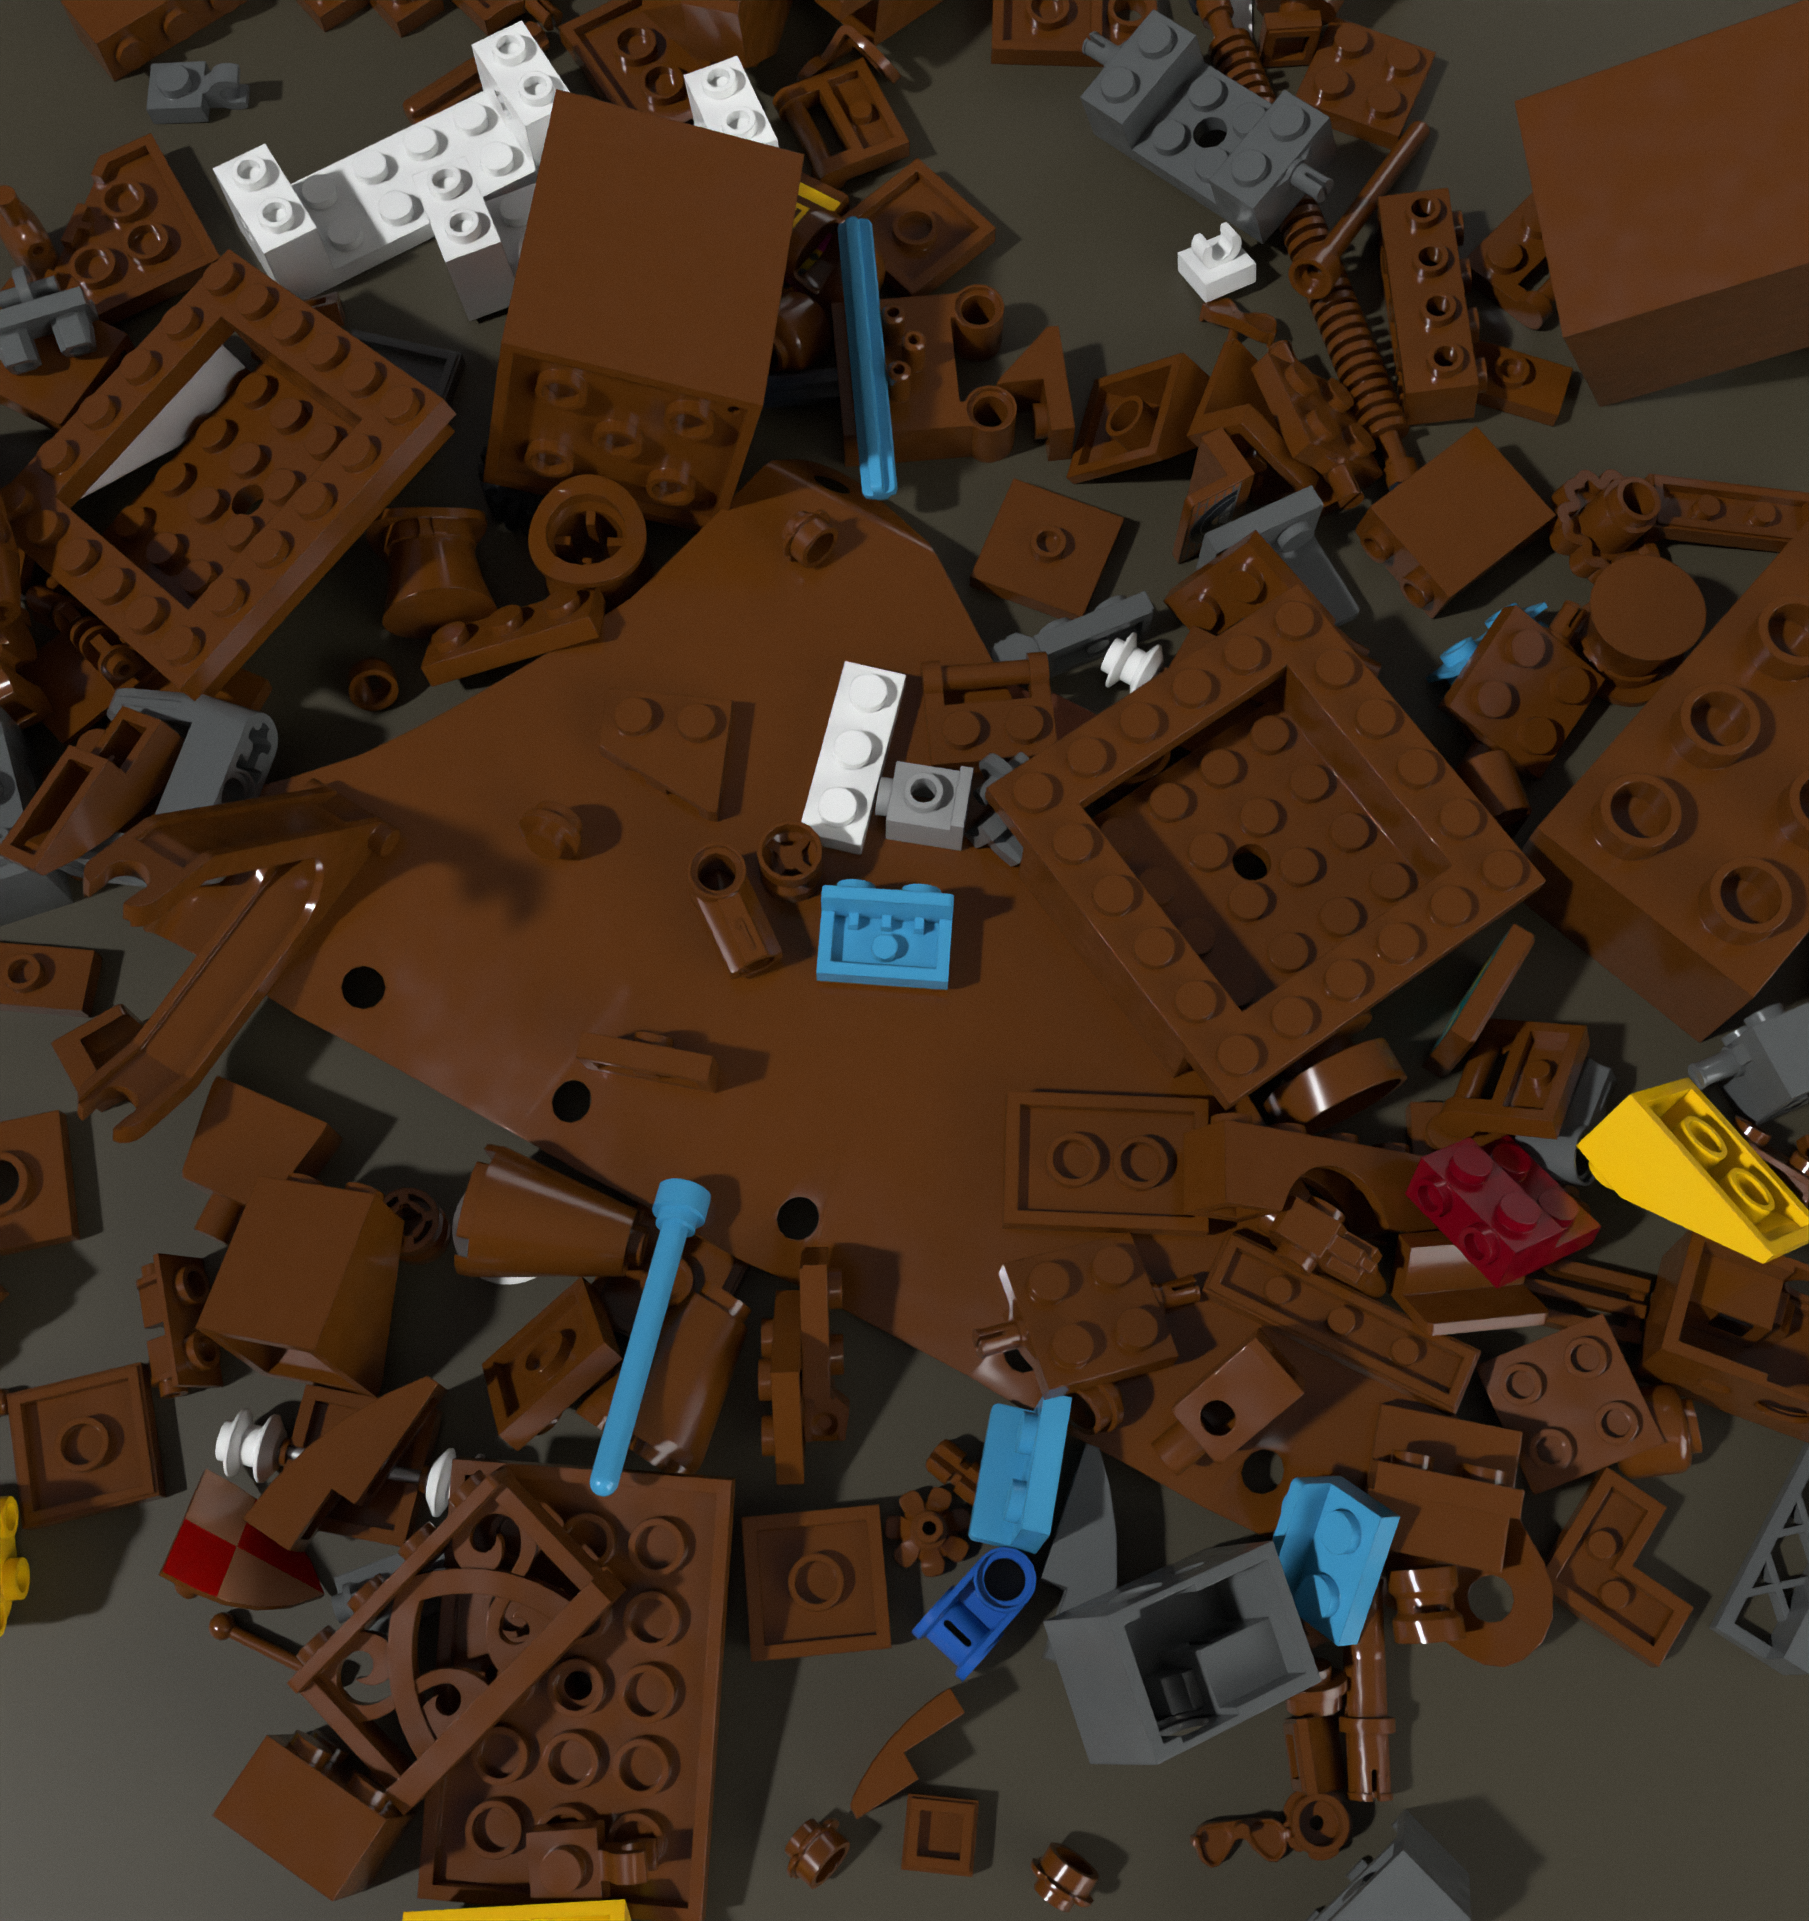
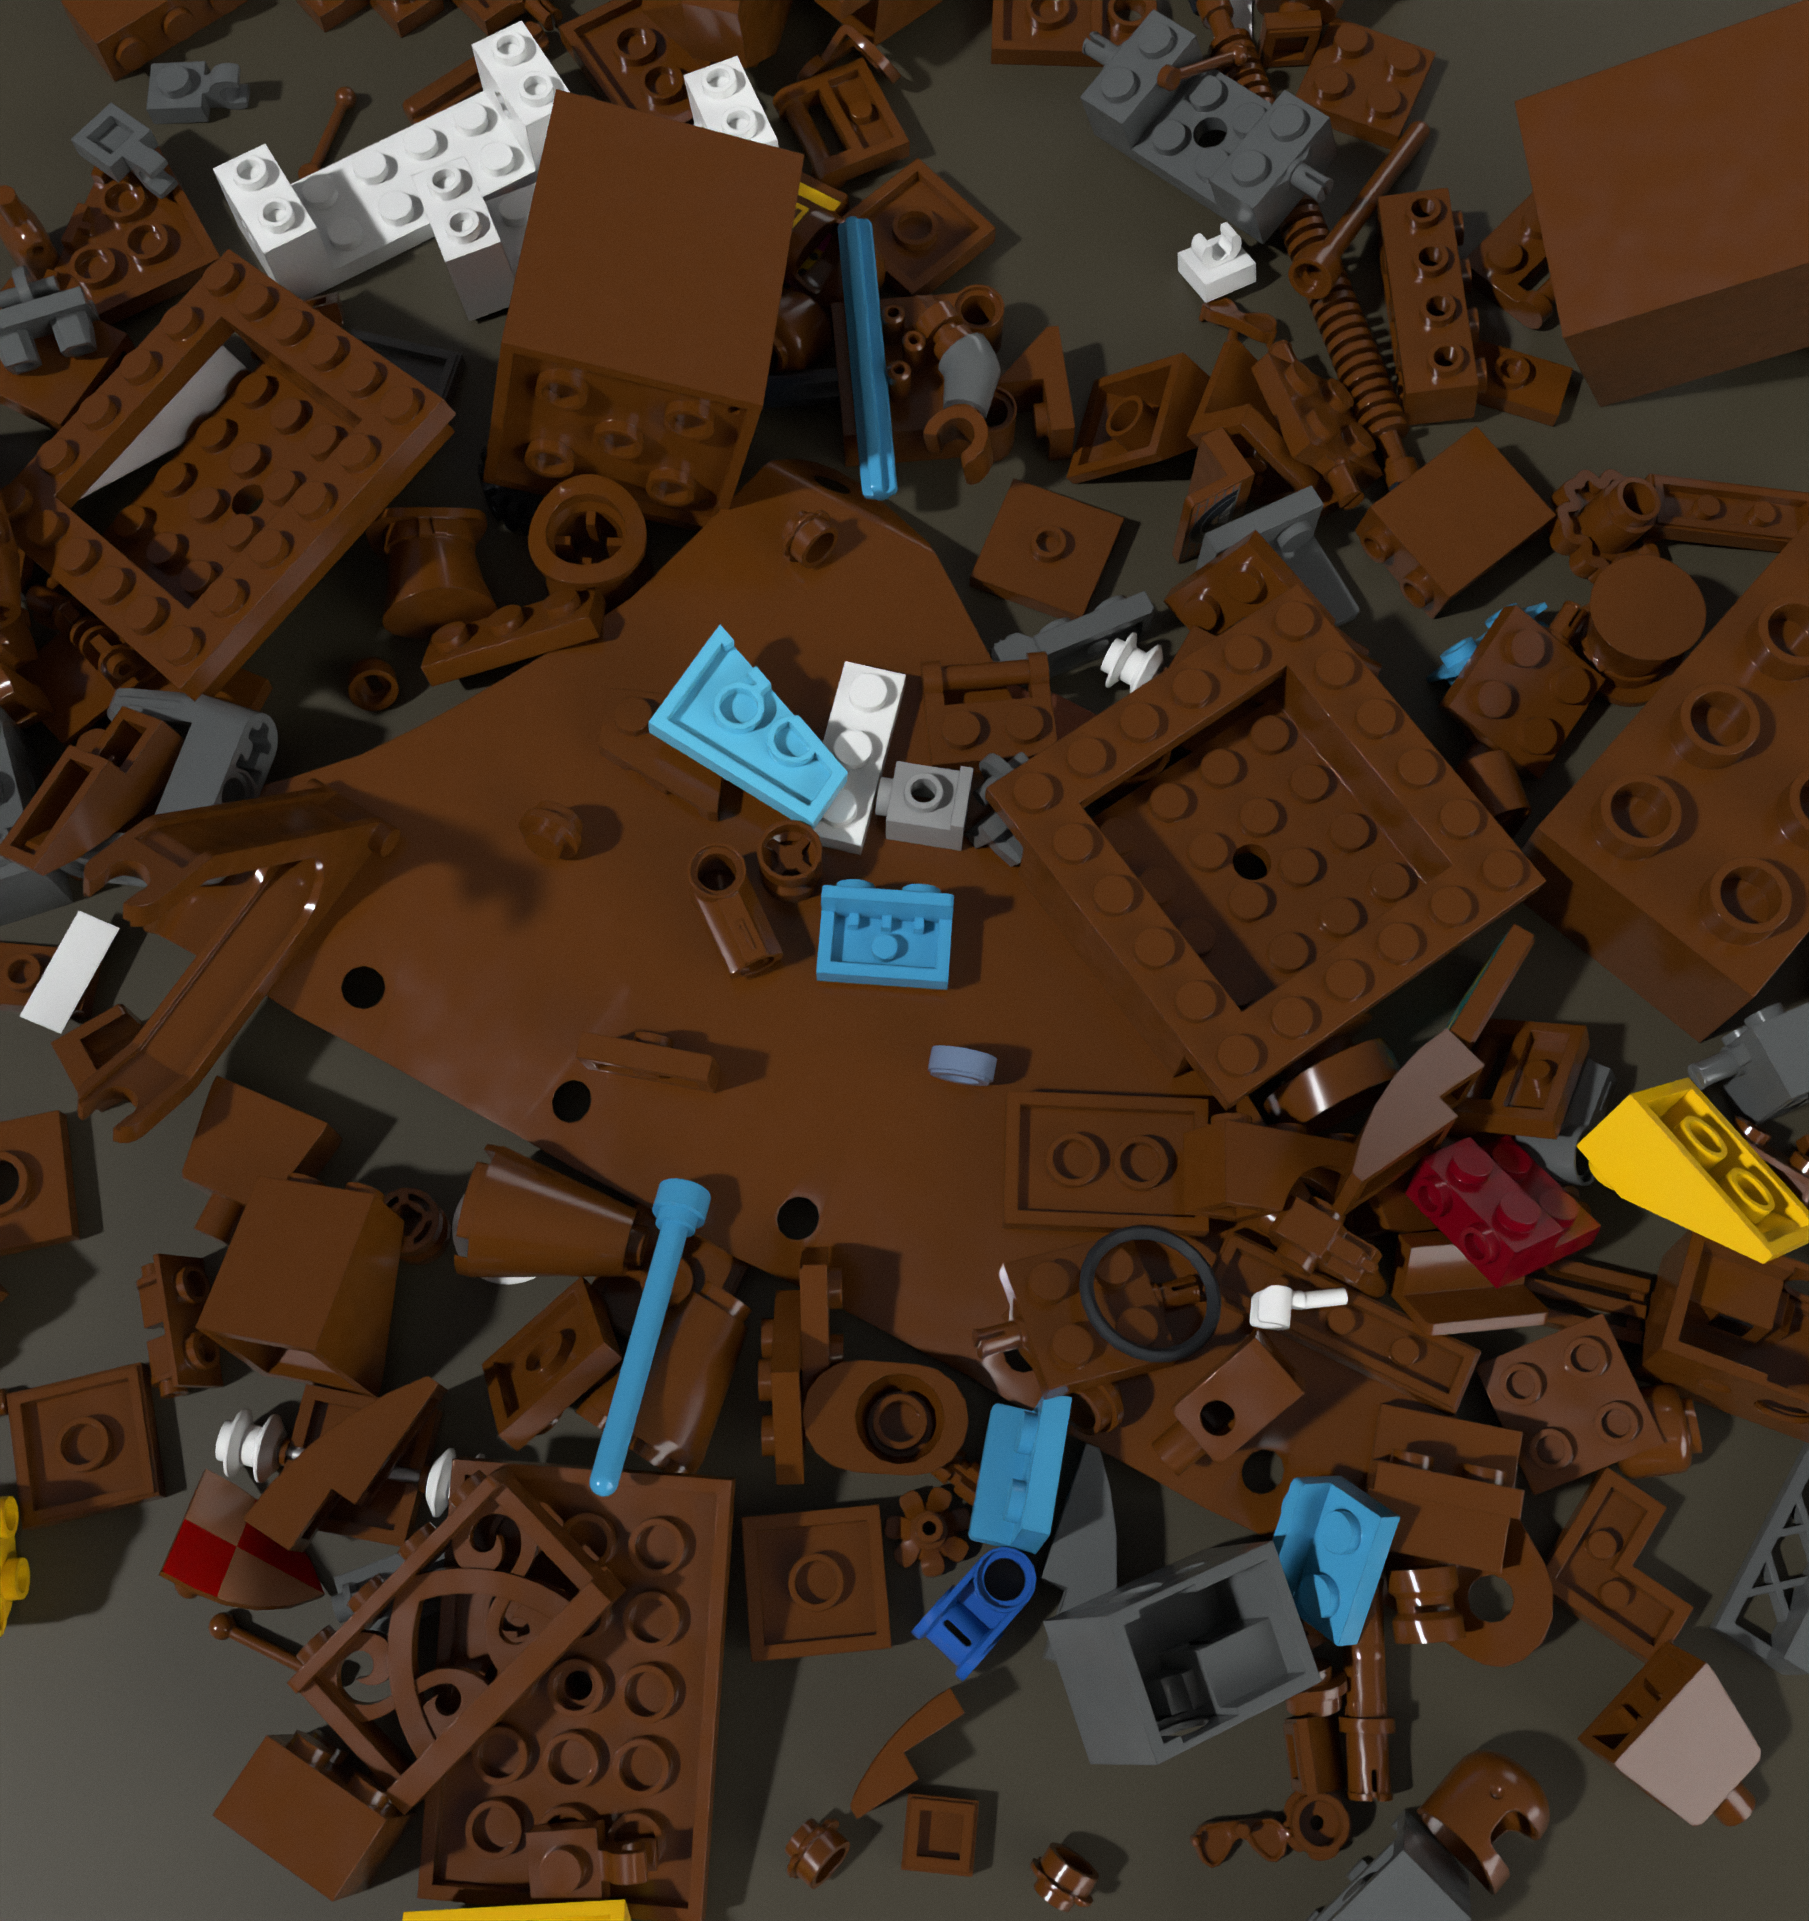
none -> white sticker [20,911,120,1034]
none -> dark grey plate [70,102,179,199]
none -> reddish brown hinge [298,86,357,179]
none -> medium azure wing [648,624,848,830]
none -> reddish brown piece [802,1360,969,1476]
none -> reddish brown piece [901,294,1001,485]
none -> sand blue tile [927,1045,997,1086]
none -> black tyre [1079,1226,1222,1362]
none -> reddish brown hinge [1157,43,1249,91]
none -> white hand [1250,1285,1348,1330]
none -> reddish brown slope [1332,1028,1485,1217]
none -> reddish brown helmet [1416,1749,1550,1895]
none -> torso [1577,1641,1761,1827]

